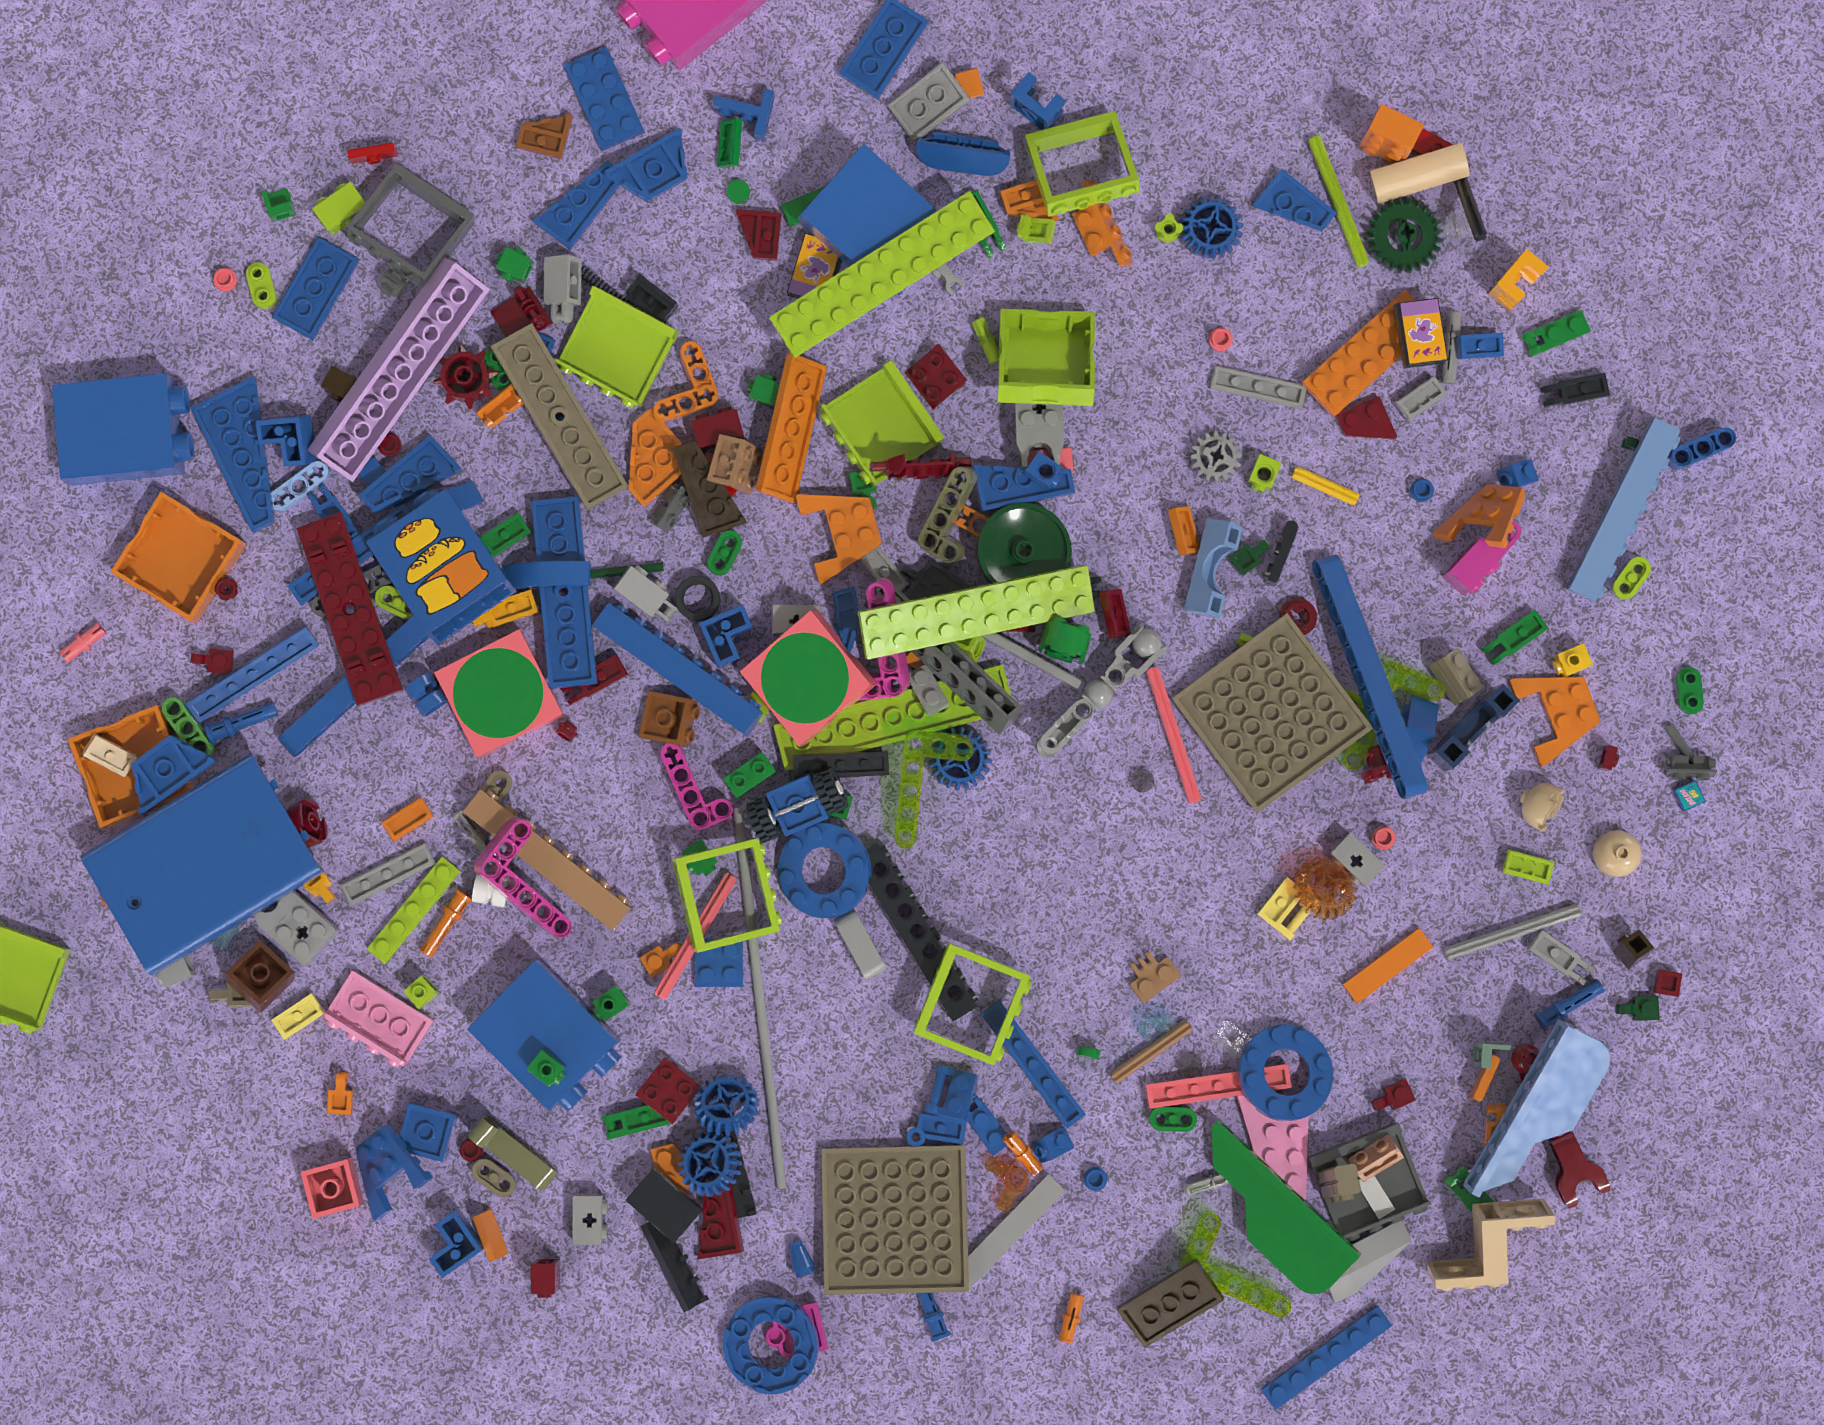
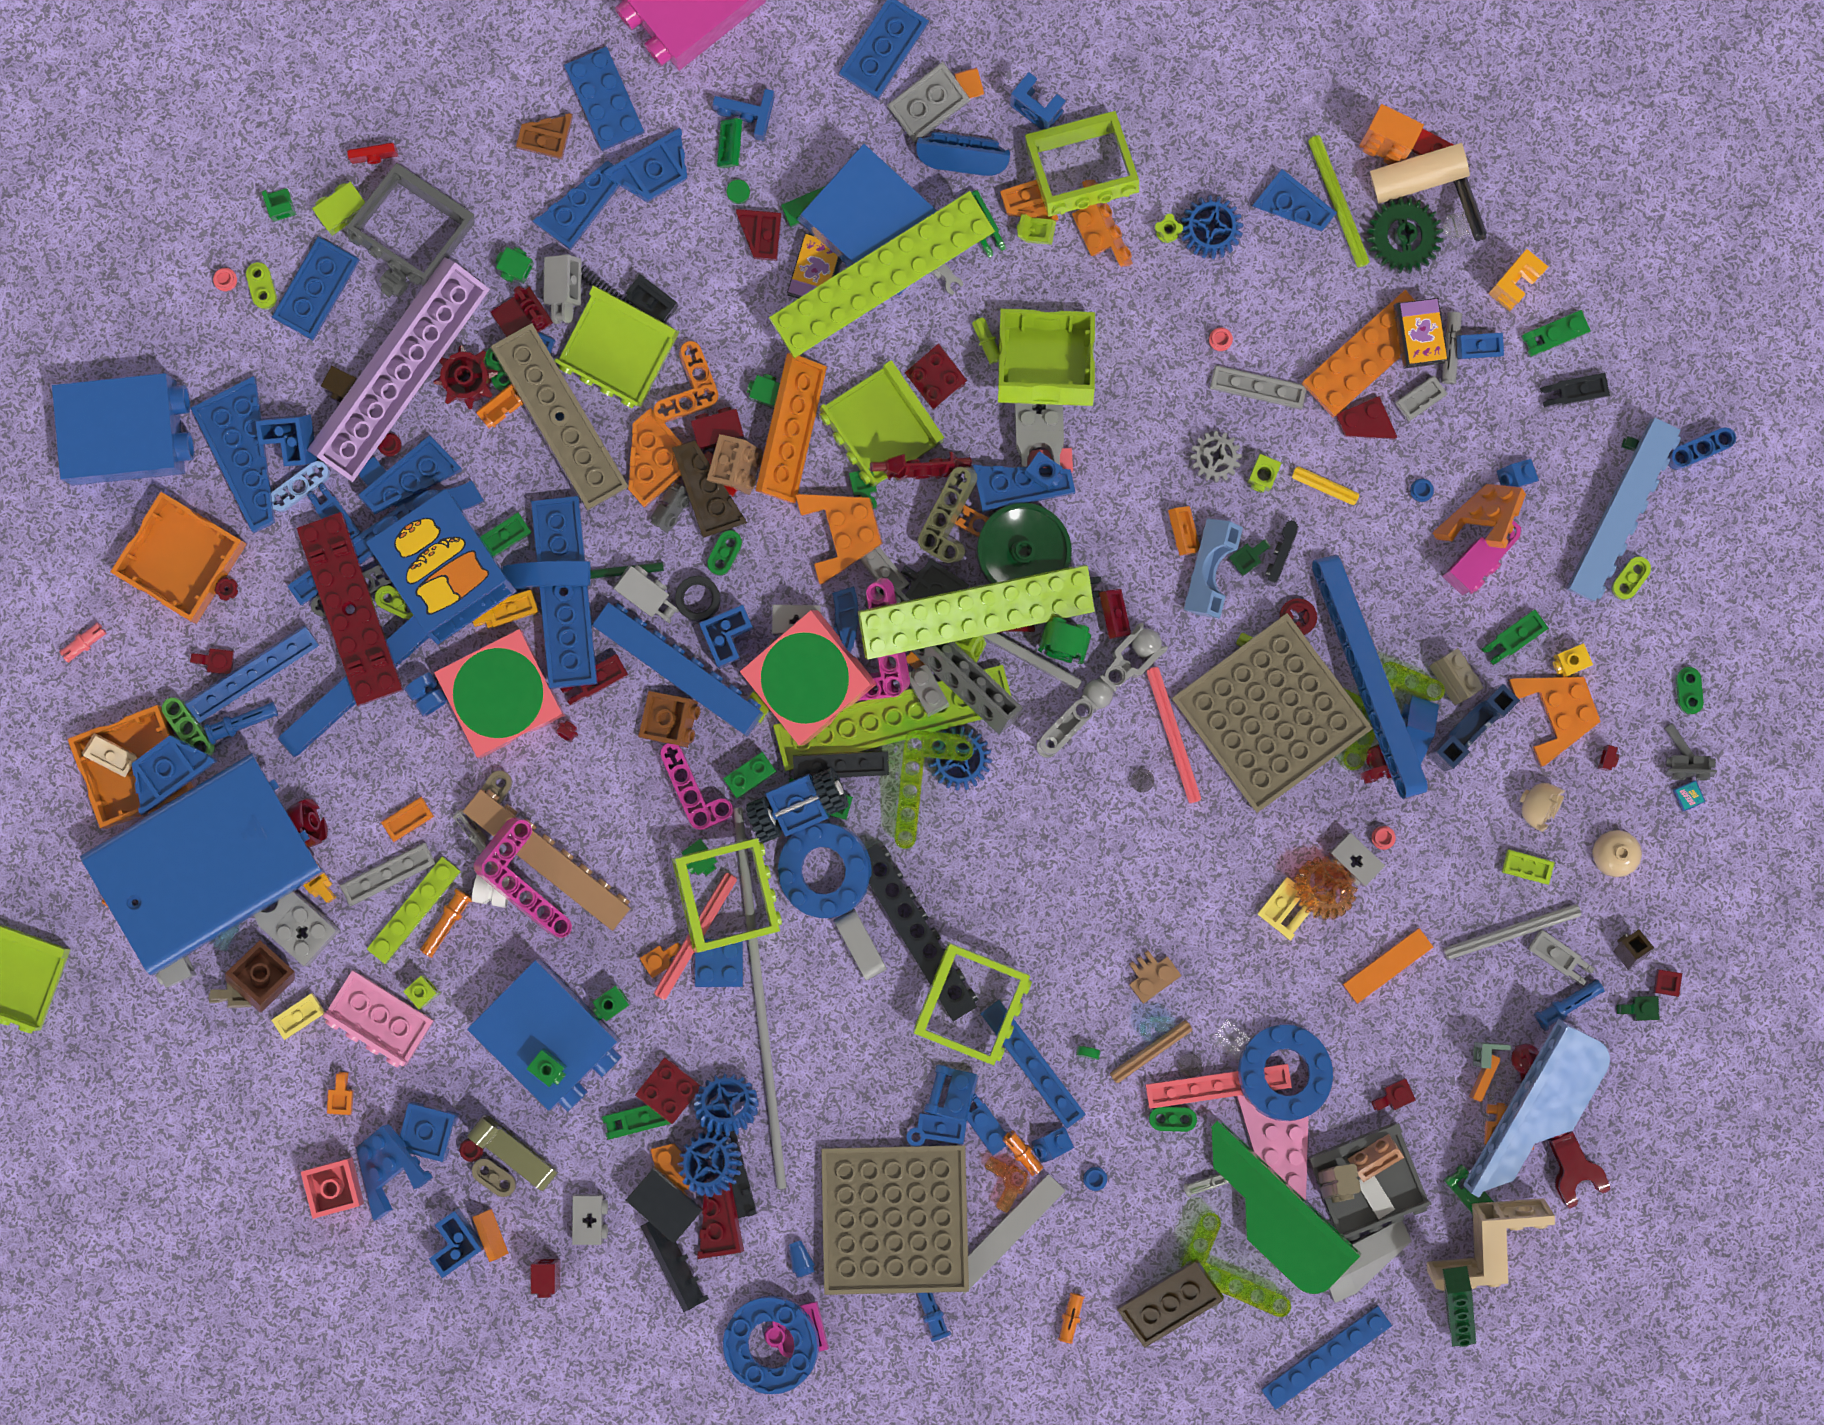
none -> dark green brick [1443,1266,1476,1347]

